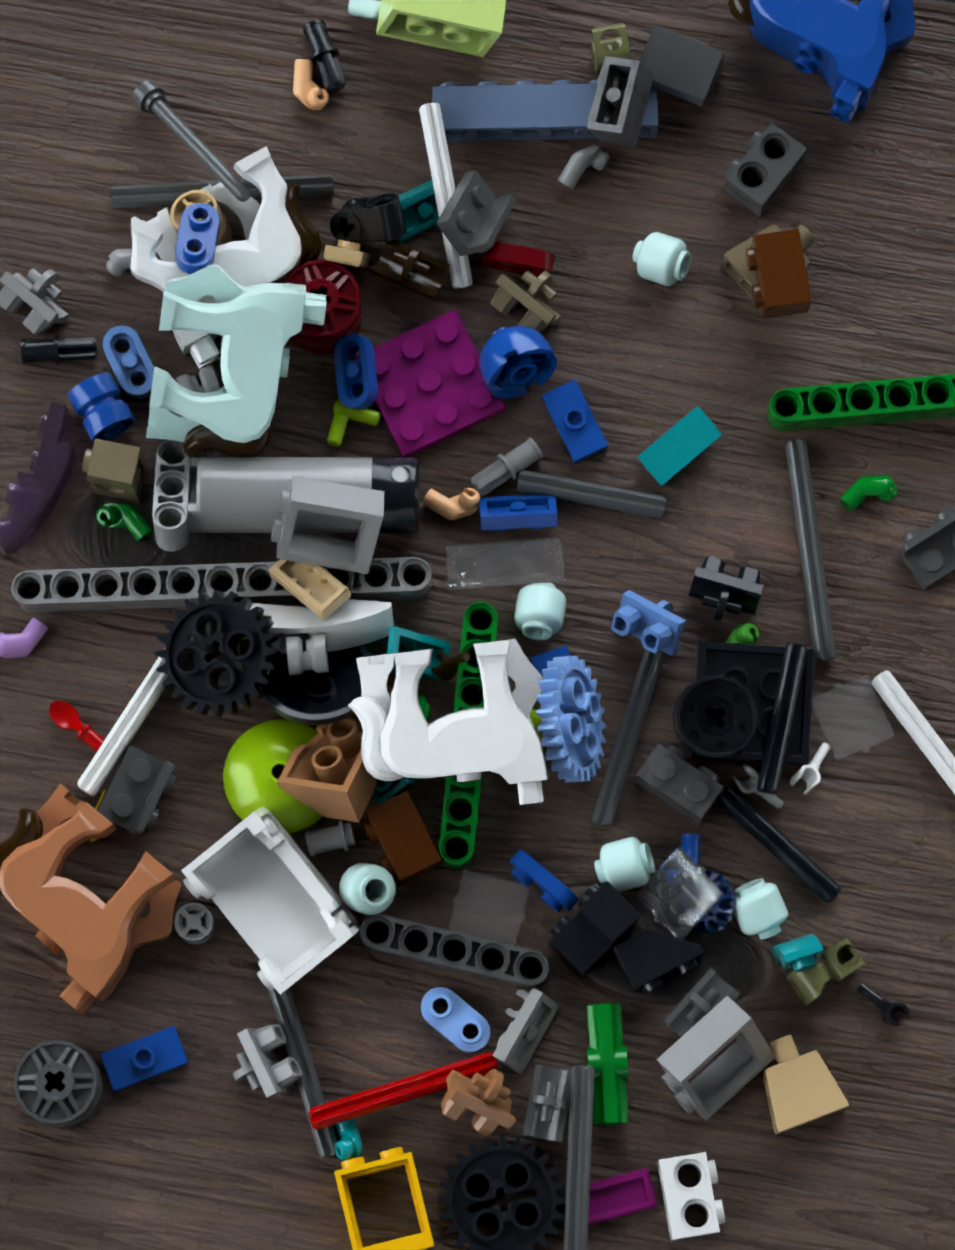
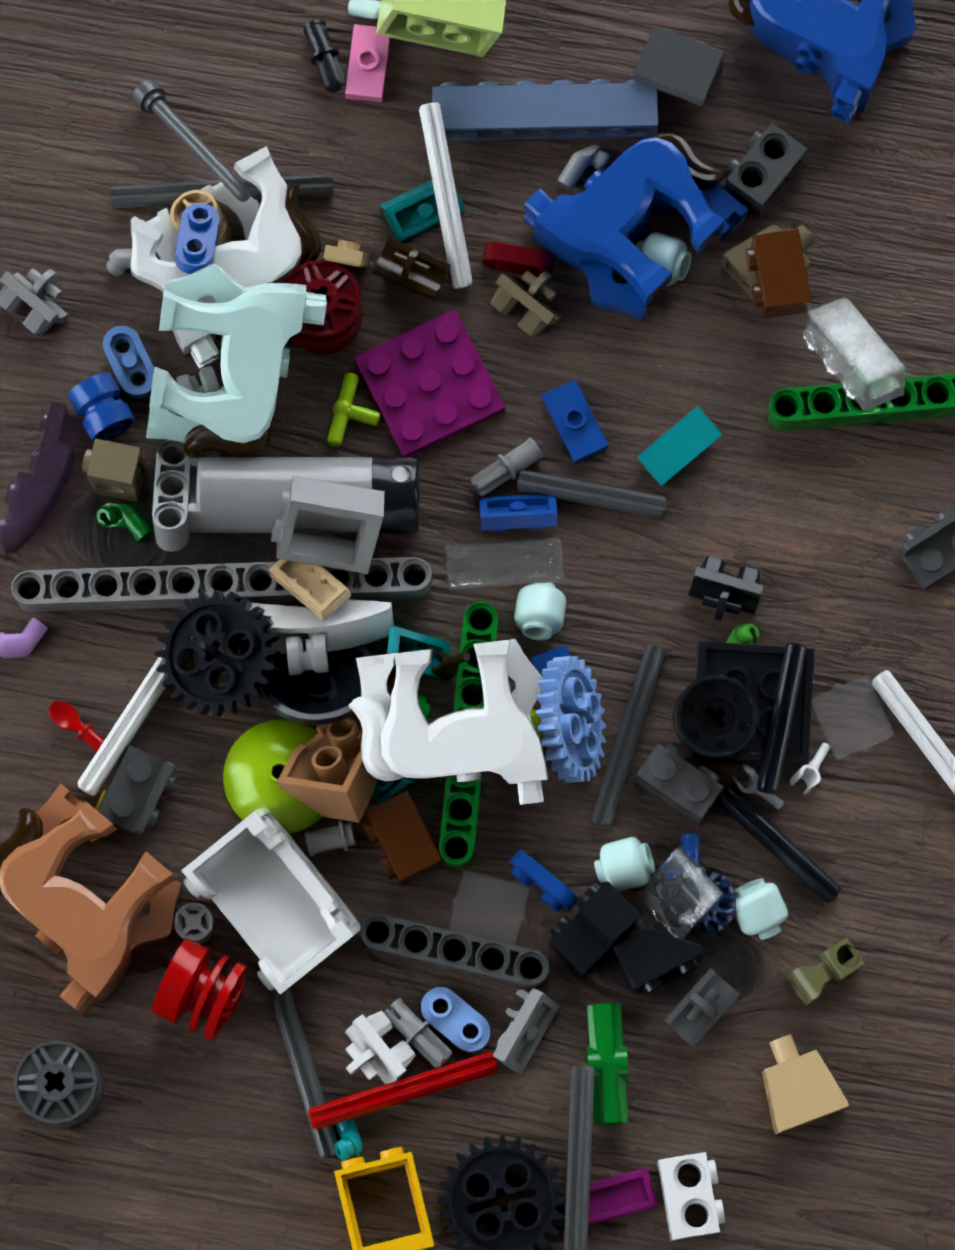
black axle [20,335,97,365] -> none
blue plate [101,1026,189,1092] -> none
light grey hips [233,1024,303,1098] -> none
light nougat arm [293,59,329,110] -> none
black piece [330,193,407,242] -> none
blue plate [334,333,378,410] -> none
light aqua head [339,863,396,915] -> none
light nougat arm [422,488,480,520] -> none
dark grey bracket [436,170,516,256] -> none
medium nougat hips [441,1069,516,1137] -> none
blue cylinder [479,326,558,399] -> none
dark grey hips [523,1064,571,1143] -> none
flat silver brick [587,56,654,147] -> none
olive leg [590,23,631,74] -> none
medium blue hips [611,590,686,656] -> none
light grey window [657,996,775,1121] -> none
teal slope [771,934,823,972] -> none
dark grey axle [785,439,835,663] -> none
green arm [839,475,898,512] -> none
black hand [857,983,909,1026] -> none
none -> red wheel [151,938,248,1041]
none -> bright pink plate [345,24,390,102]
none -> white hips [345,1011,416,1084]
none -> light grey axle [384,998,452,1068]
none -> blue piece [523,133,748,322]
none -> clear brick [803,296,906,411]

